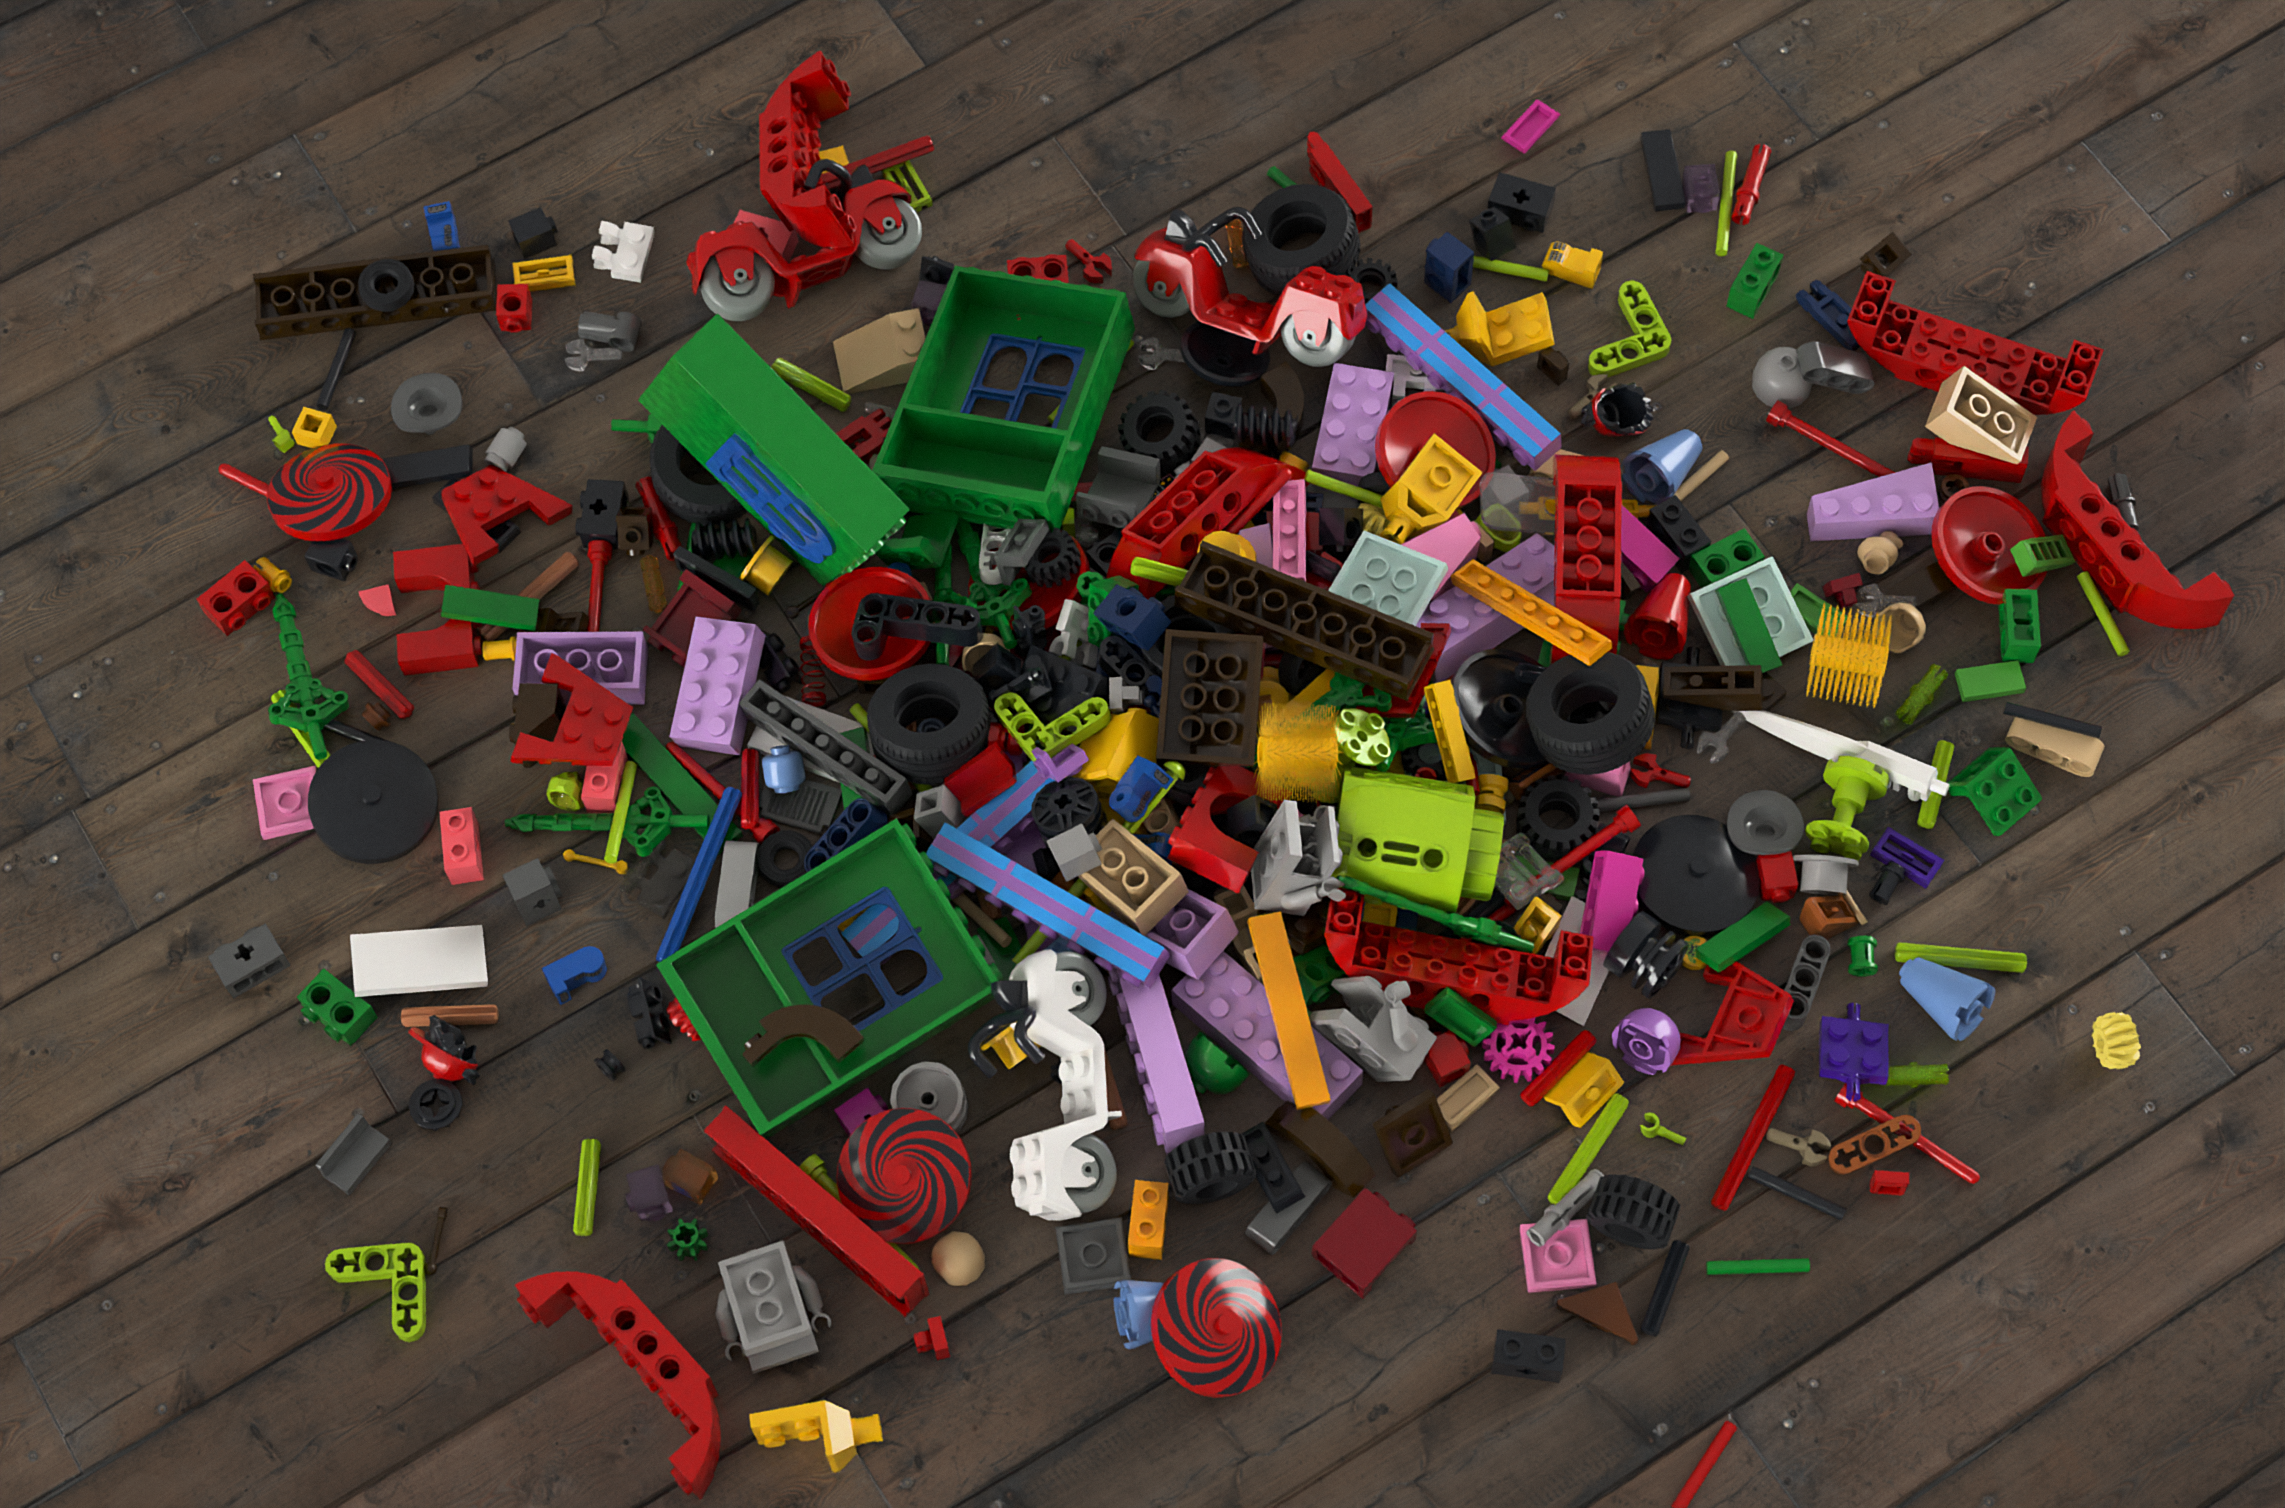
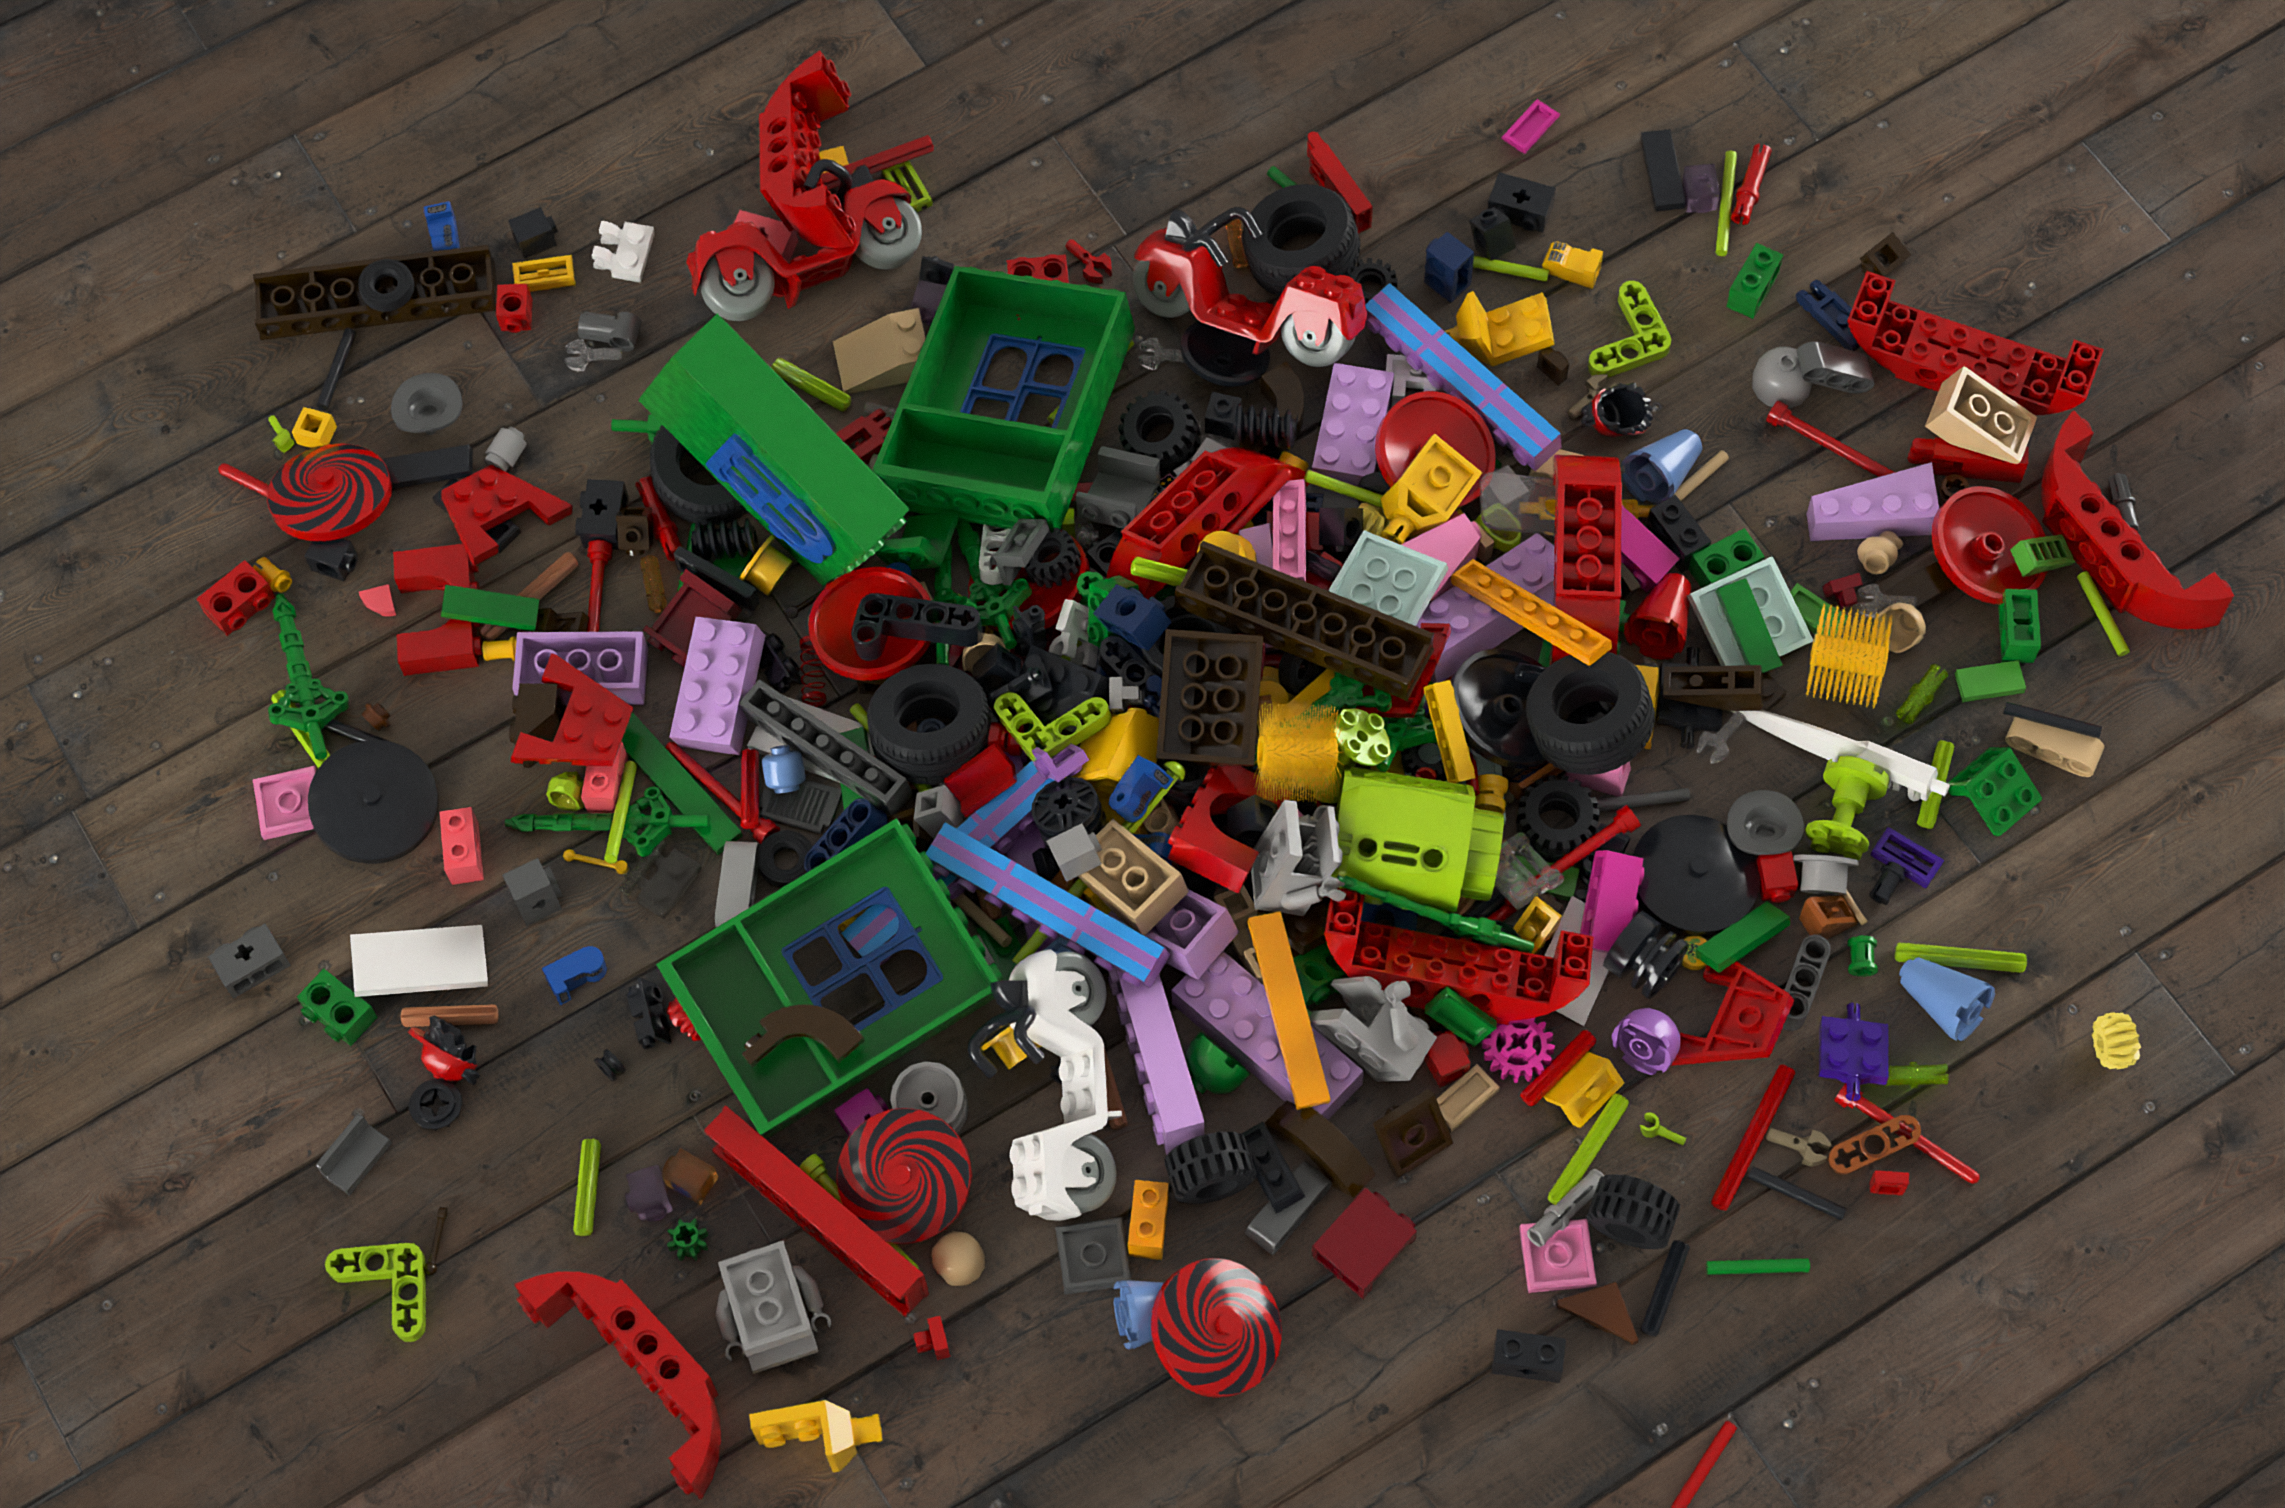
red axle [344,650,414,719] -> none
blue axle [656,786,742,962] -> none
yellow tile [1363,902,1398,927] -> none
red bar [1629,753,1691,788] -> none

